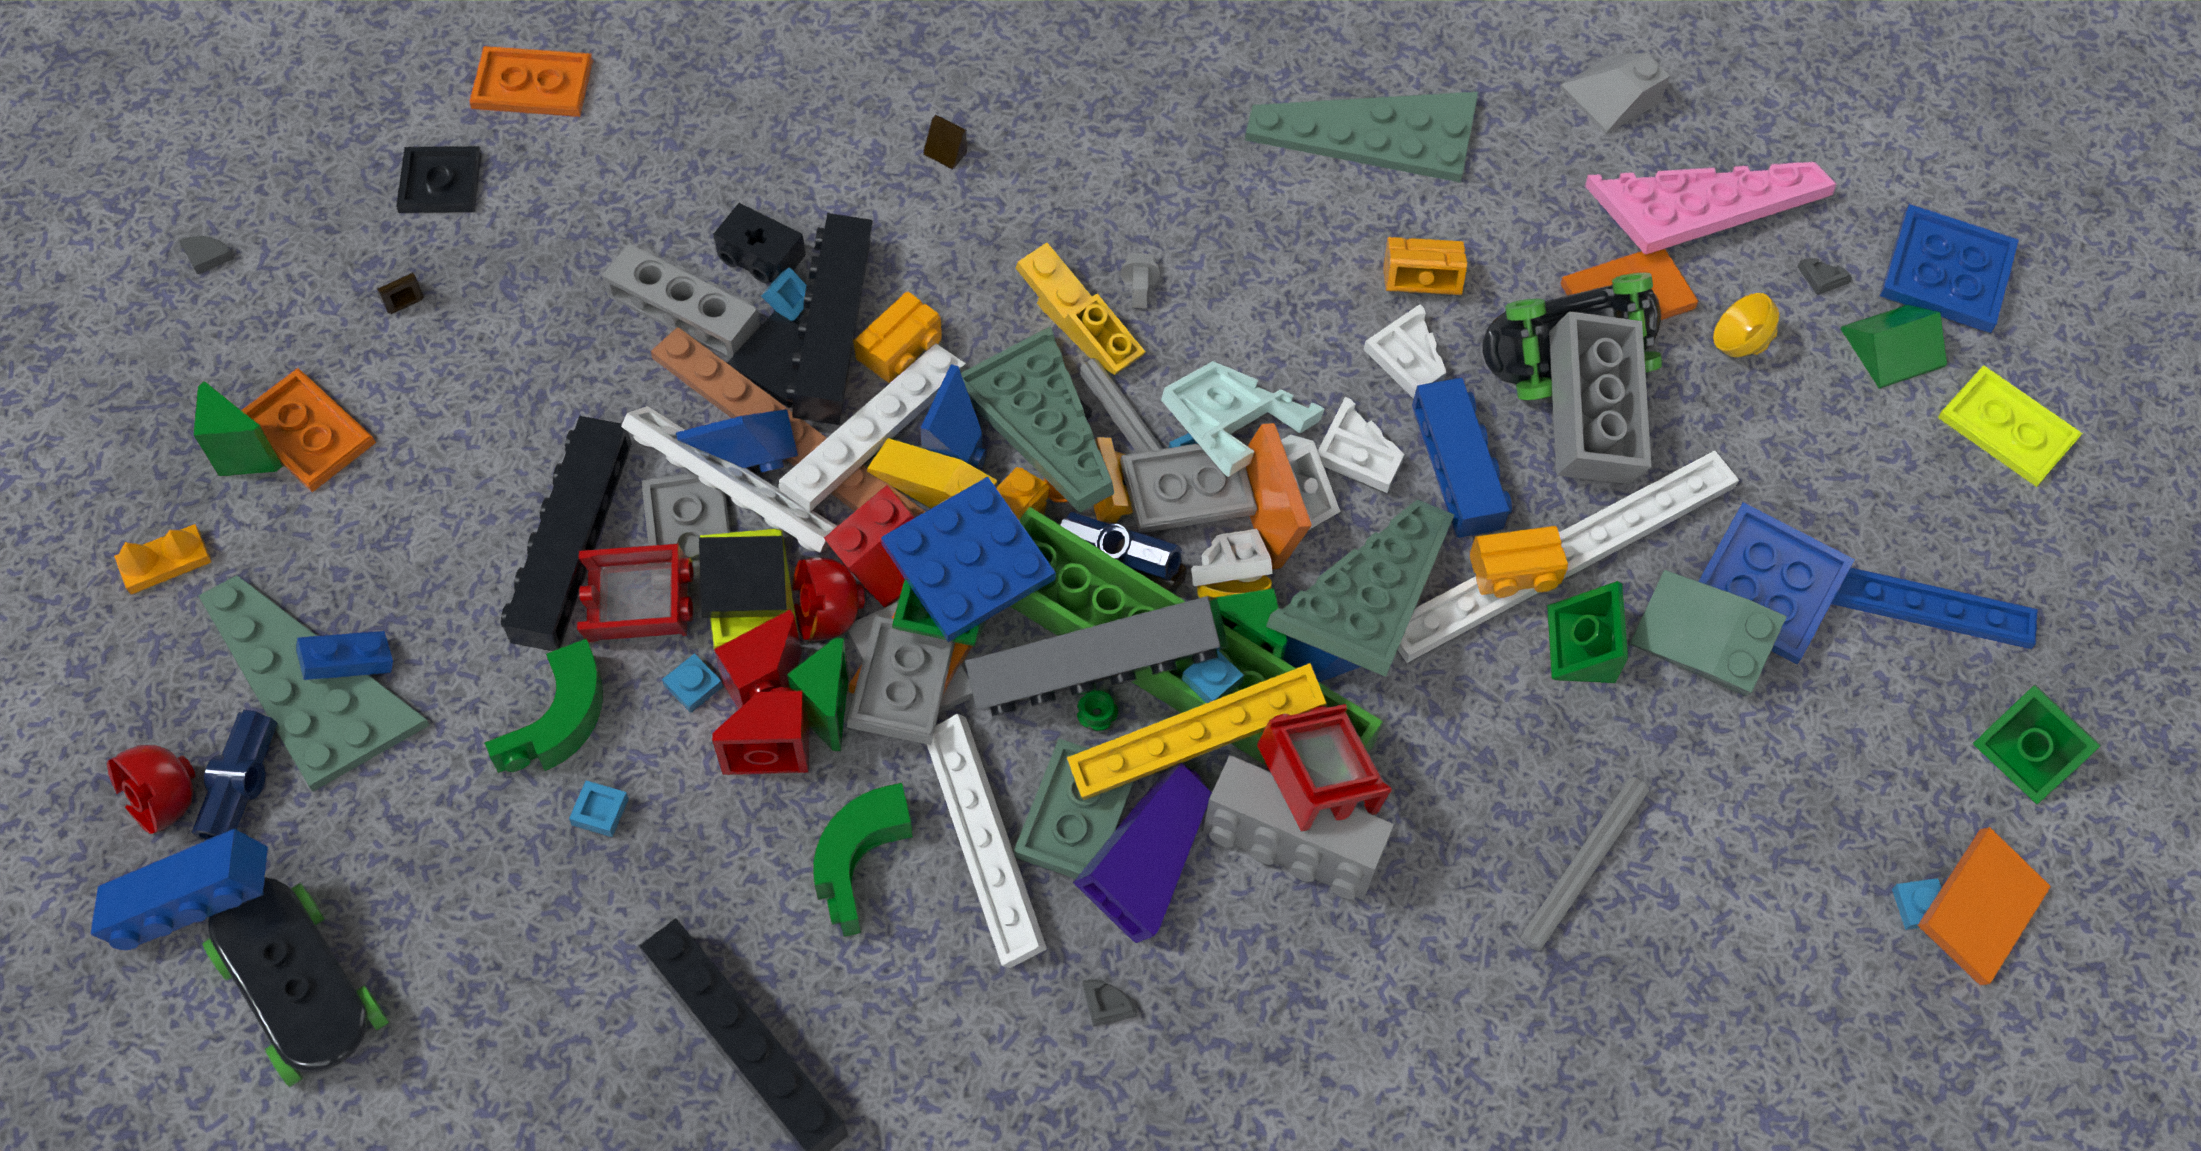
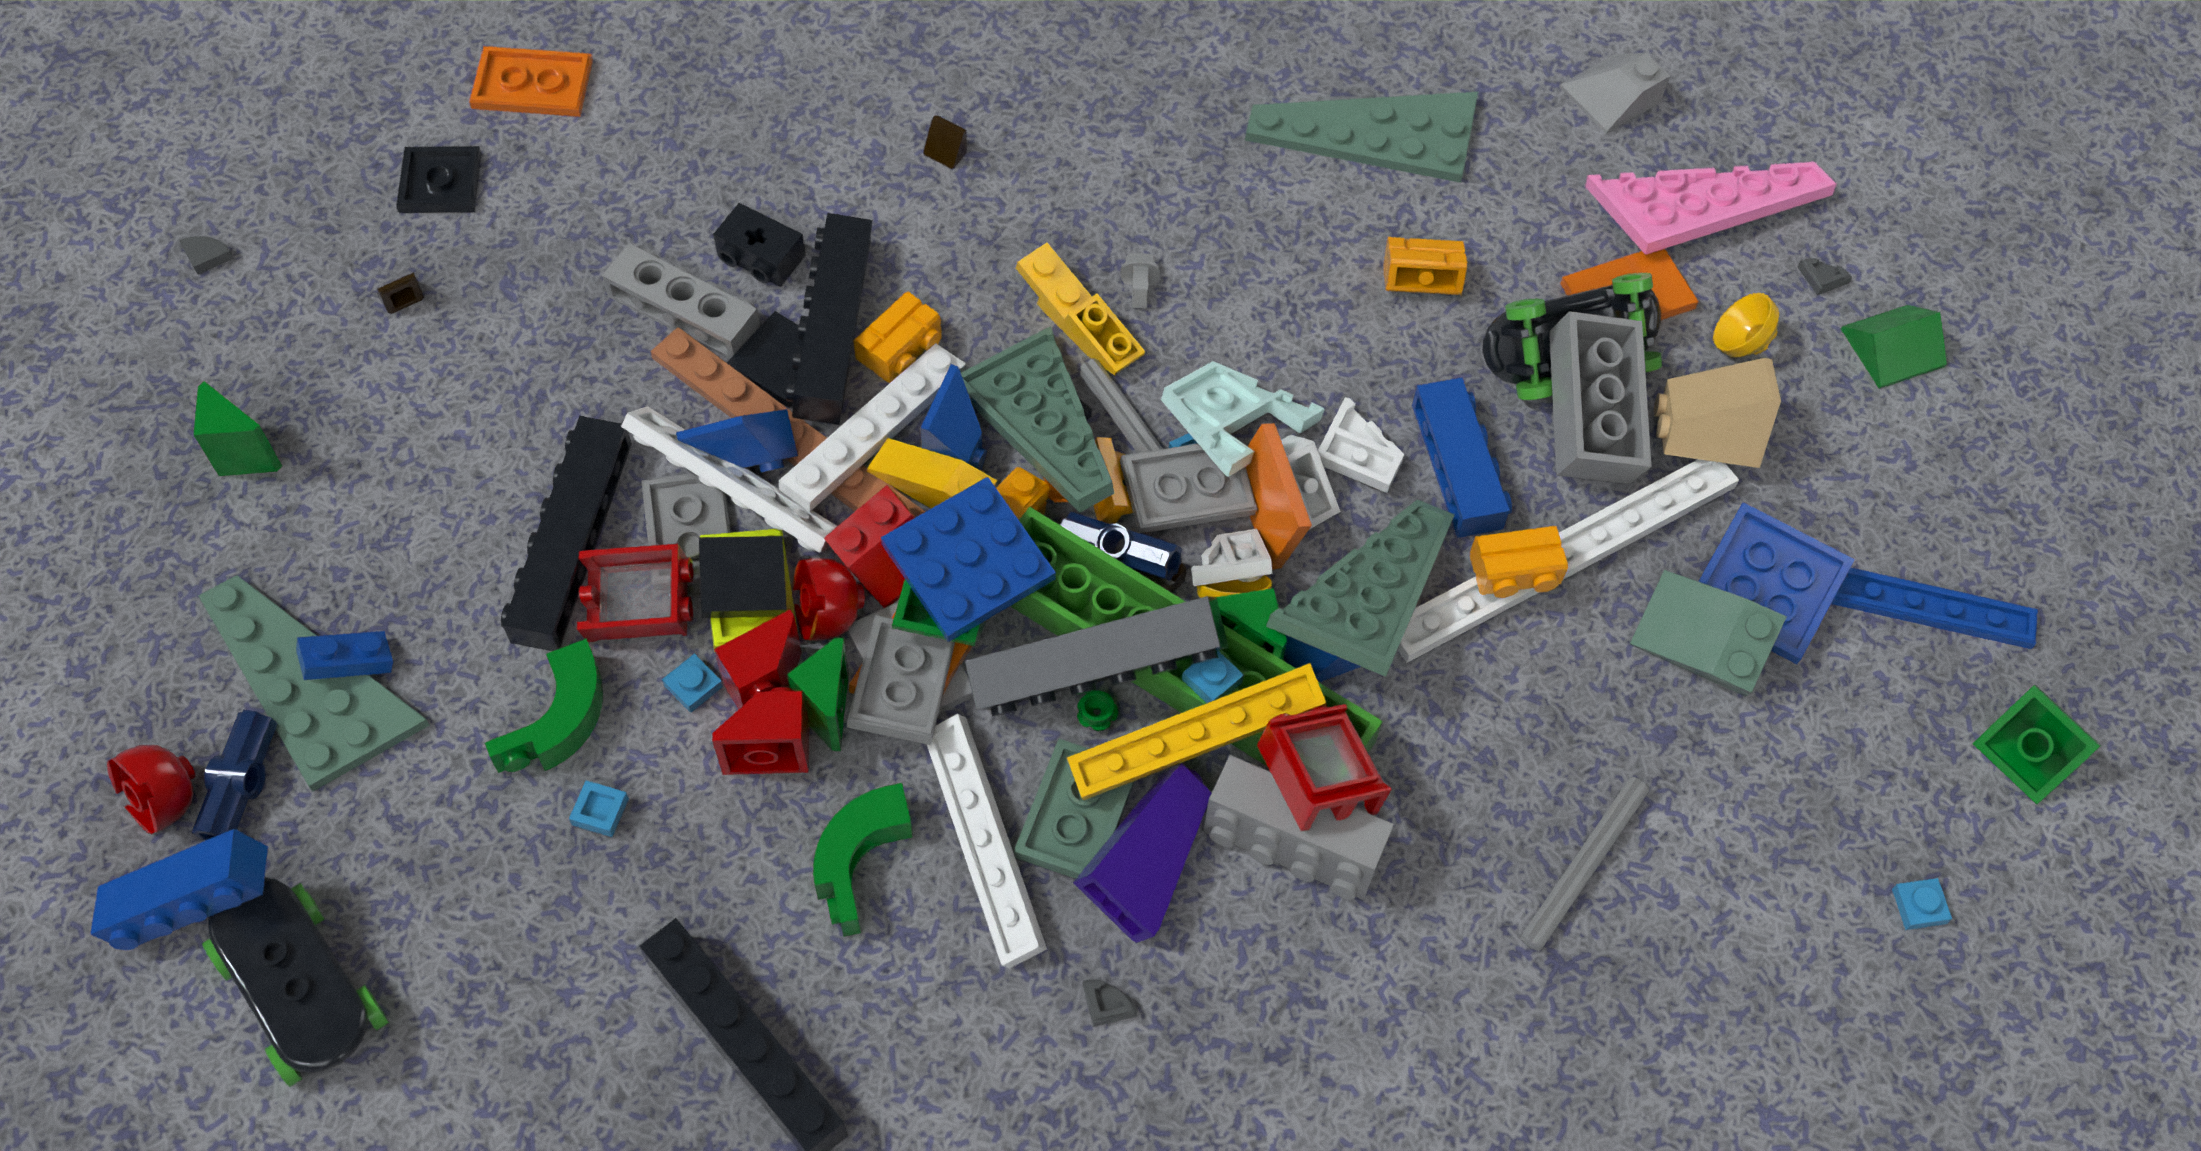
light orange tile [114,524,212,595] -> none
orange tile [241,368,376,492] -> none
dark azure plate [761,267,807,321] -> none
white wing [1363,304,1447,399] -> none
green slope [1547,581,1628,683] -> none
blue plate [1879,204,2019,333] -> none
orange tile [1917,827,2051,985] -> none
neon yellow tile [1937,365,2083,487] -> none
none -> tan slope [1654,358,1781,468]

